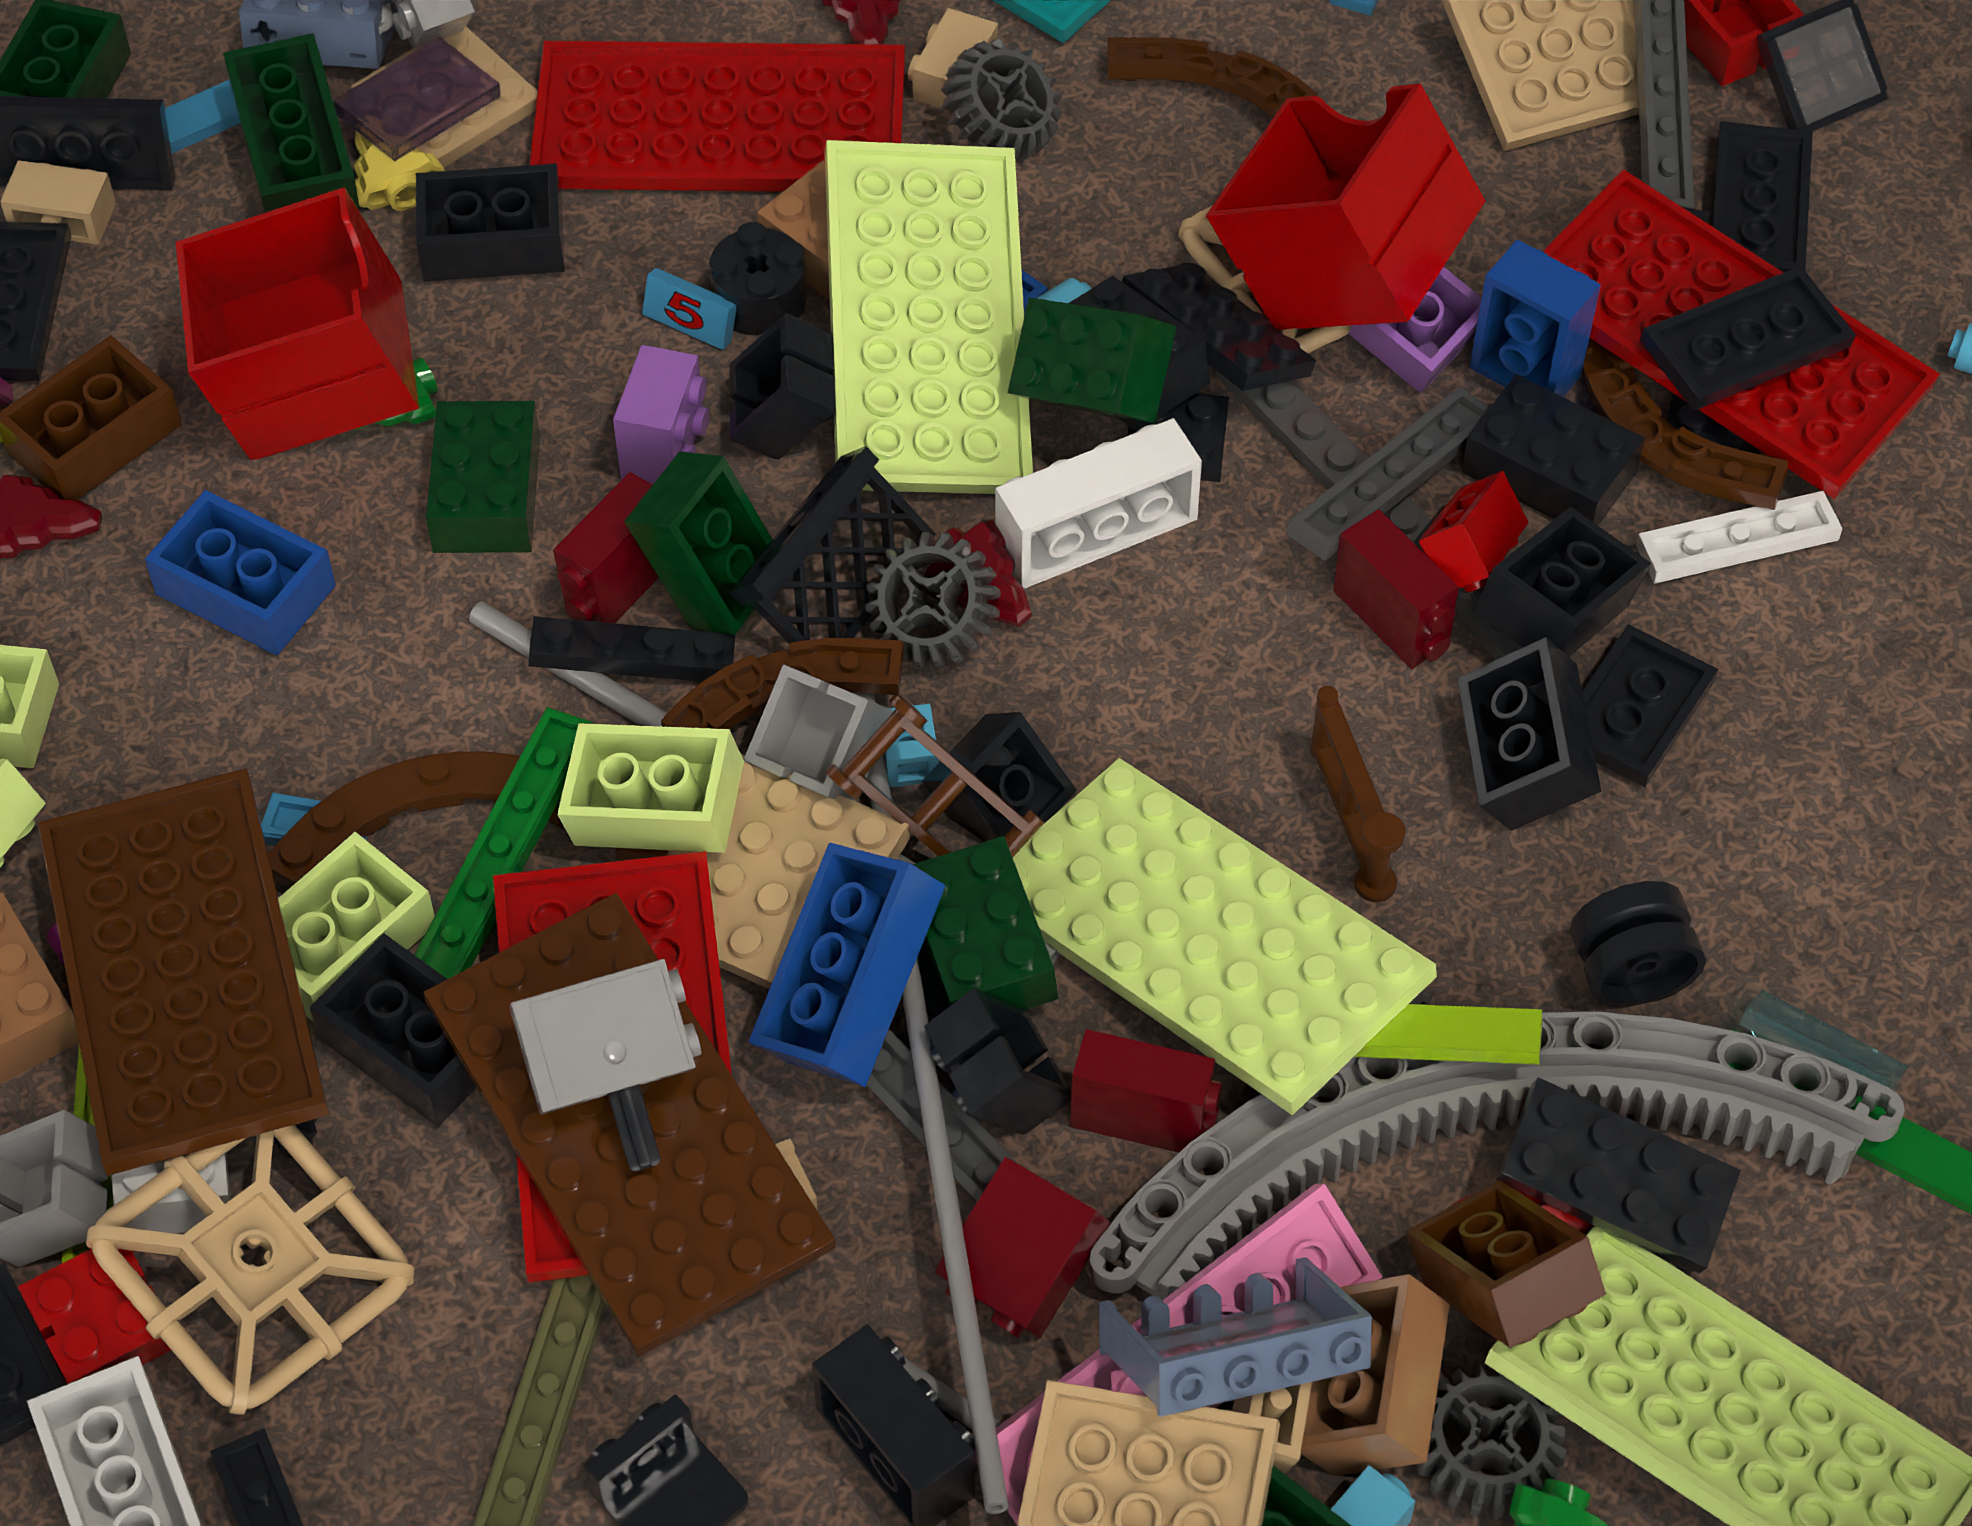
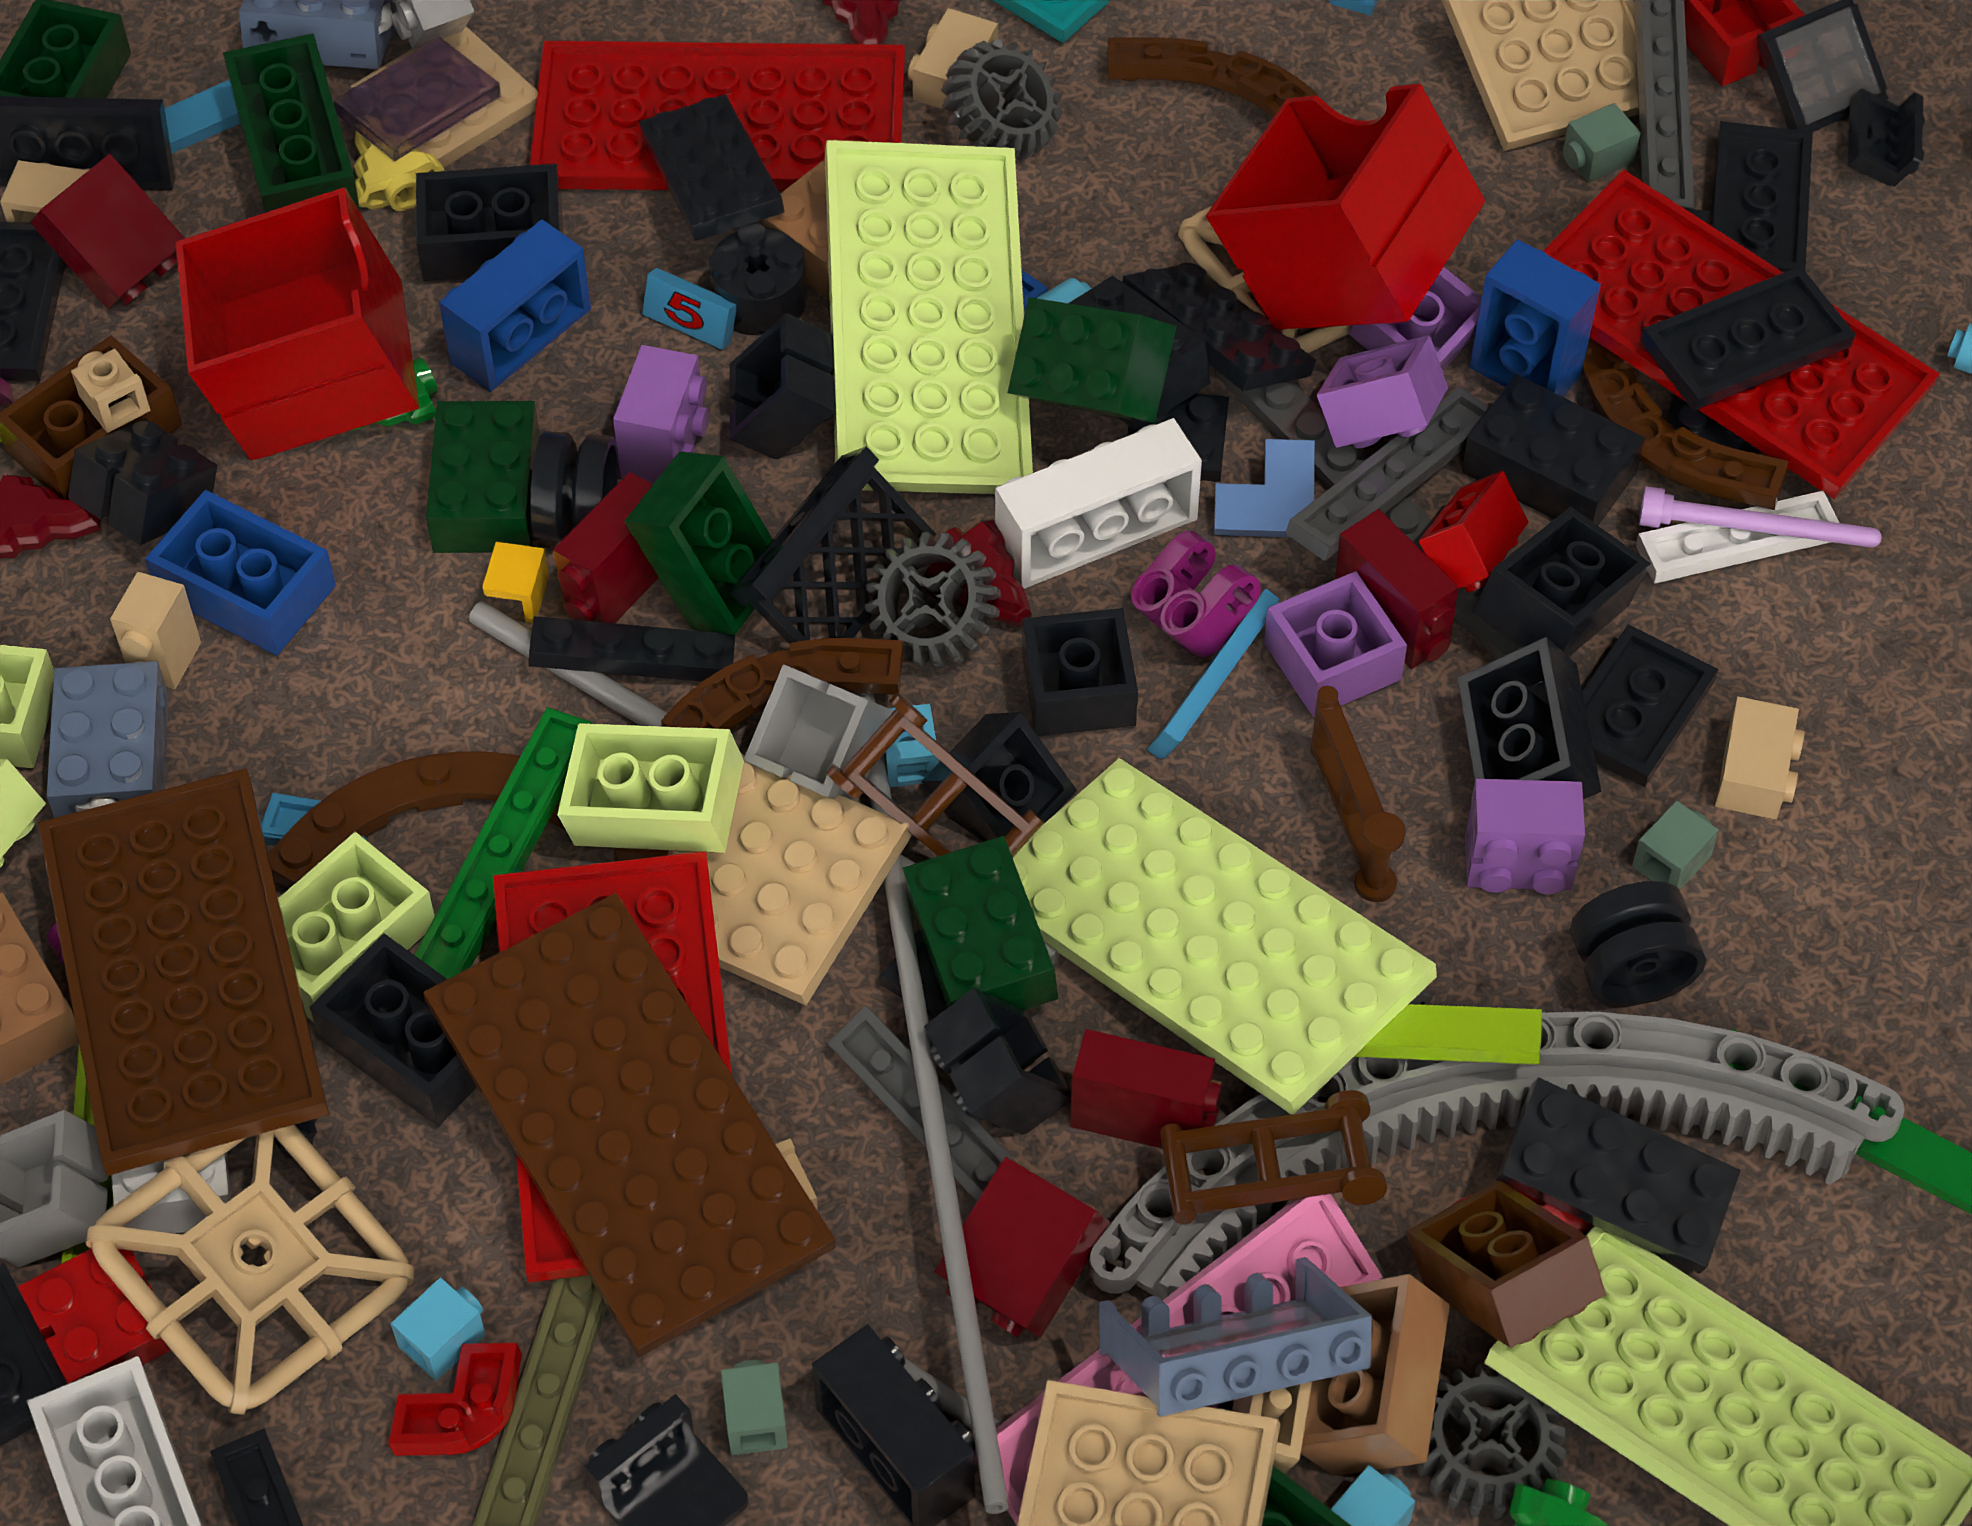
light grey piece [509,959,702,1171] -> none
blue brick [748,842,946,1087] -> none
clear light blue plate [1739,990,1909,1091] -> none
none -> dark red brick [30,154,185,309]
none -> sand blue piece [47,661,169,818]
none -> black piece [68,419,218,546]
none -> tan brick [71,349,151,433]
none -> tan brick [110,571,201,689]
none -> red plate [388,1343,522,1456]
none -> medium azure brick [390,1277,486,1381]
none -> blue brick [439,219,591,392]
none -> yellow panel [482,542,549,623]
none -> black wheel [531,431,619,542]
none -> black plate [638,94,785,241]
none -> sand green brick [721,1360,788,1455]
none -> black brick [1022,608,1138,736]
none -> magenta piece [1131,530,1261,657]
none -> dark azure tile [1146,589,1280,759]
none -> reddish brown piece [1160,1090,1387,1225]
none -> medium blue tile [1214,439,1315,537]
none -> medium lavender brick [1264,571,1407,717]
none -> medium lavender brick [1317,335,1448,448]
none -> medium lavender piece [1465,779,1585,894]
none -> sand green brick [1563,103,1640,183]
none -> sand green brick [1632,801,1719,890]
none -> lavender piece [1639,486,1882,548]
none -> tan brick [1715,696,1805,820]
none -> black bracket [1848,88,1925,187]

